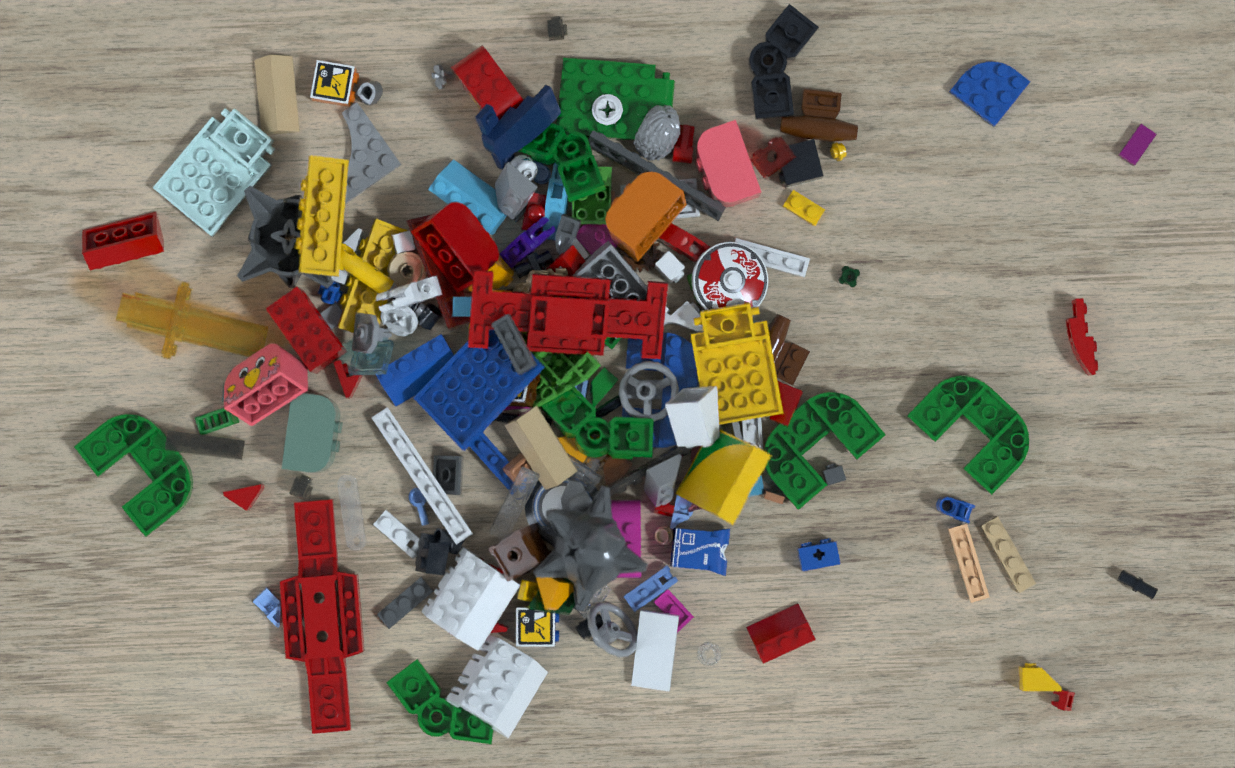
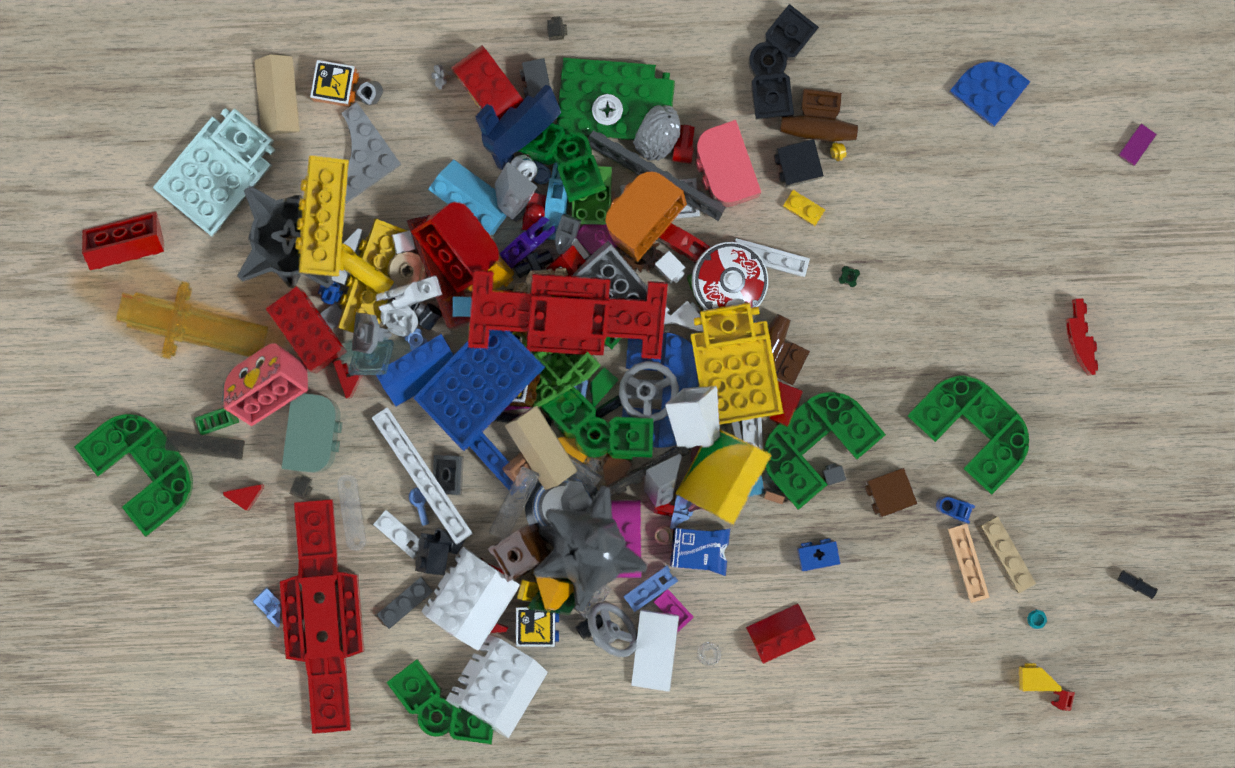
dark grey plate [492,314,537,375] -> none
clear red brick [750,137,797,180] -> none
none -> light blue plate [405,329,427,351]
none -> dark grey hinge [520,58,550,98]
none -> reddish brown piece [864,468,917,517]
none -> teal plate [1027,610,1047,629]

